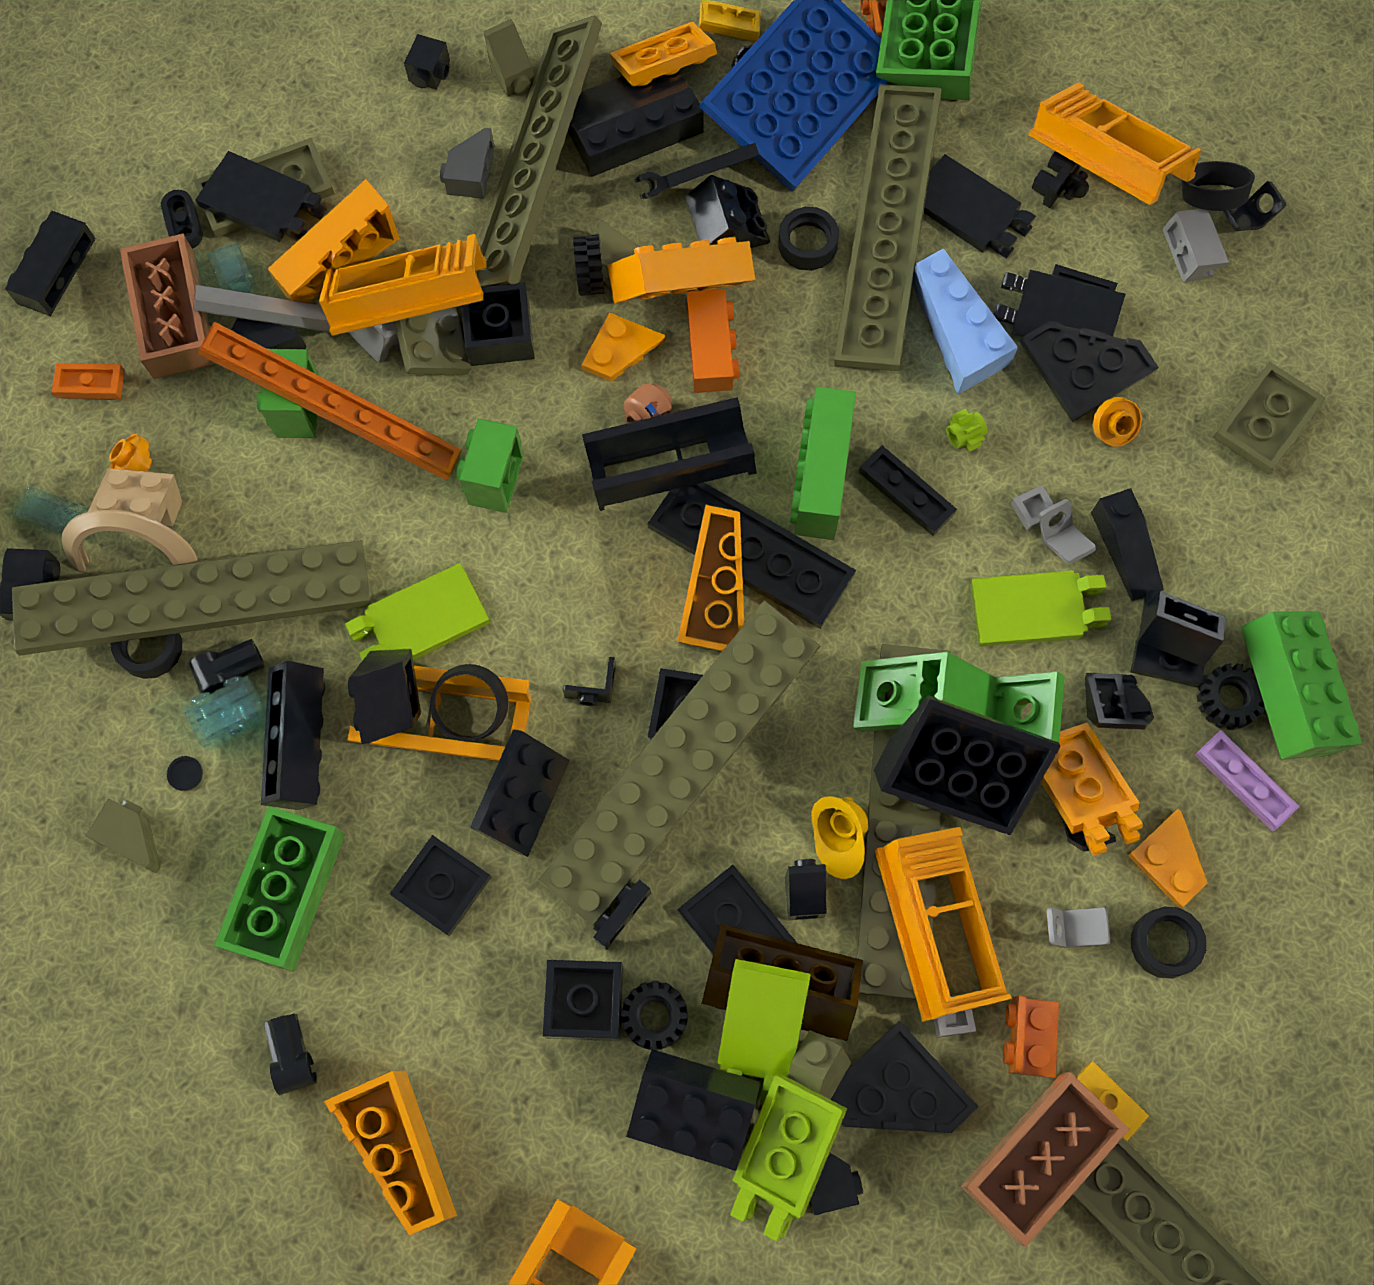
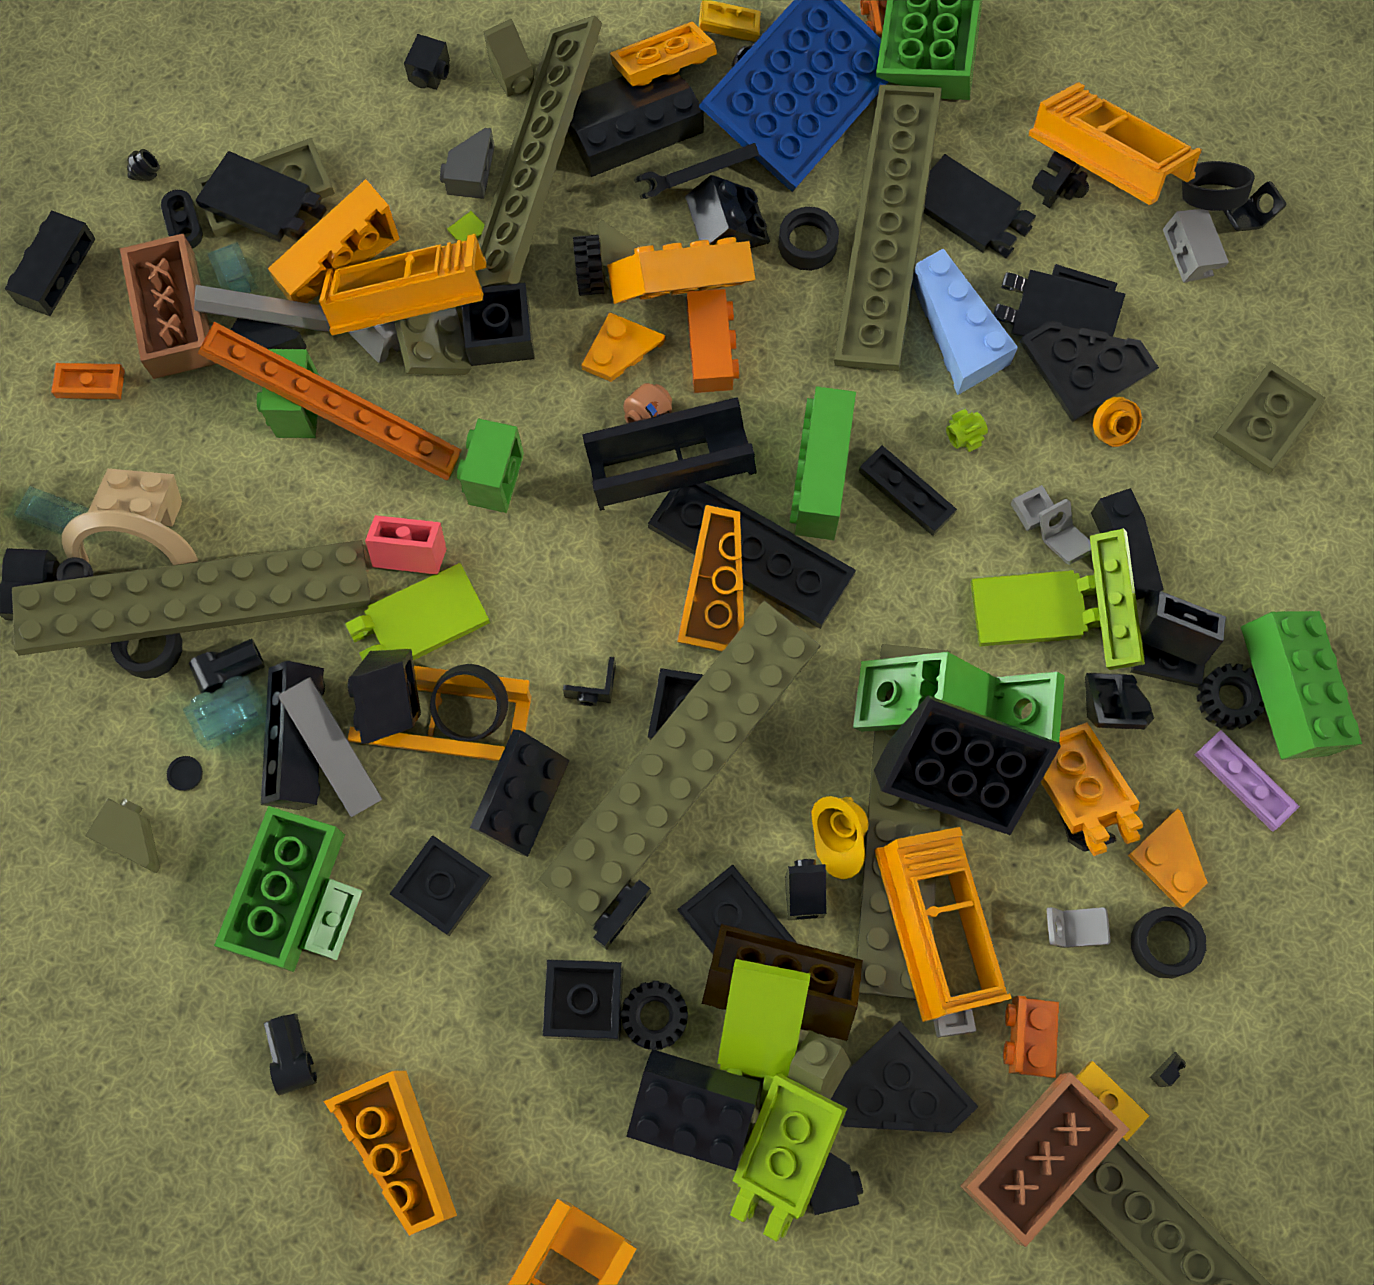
light orange plate [109,433,152,472] -> none
none -> black plate [57,557,94,581]
none -> black plate [127,149,160,181]
none -> light grey tile [278,677,382,817]
none -> bright green plate [300,878,362,960]
none -> coral brick [365,515,447,575]
none -> lime piece [447,211,485,242]
none -> lime plate [1089,529,1145,670]
none -> black tile [1150,1052,1186,1087]

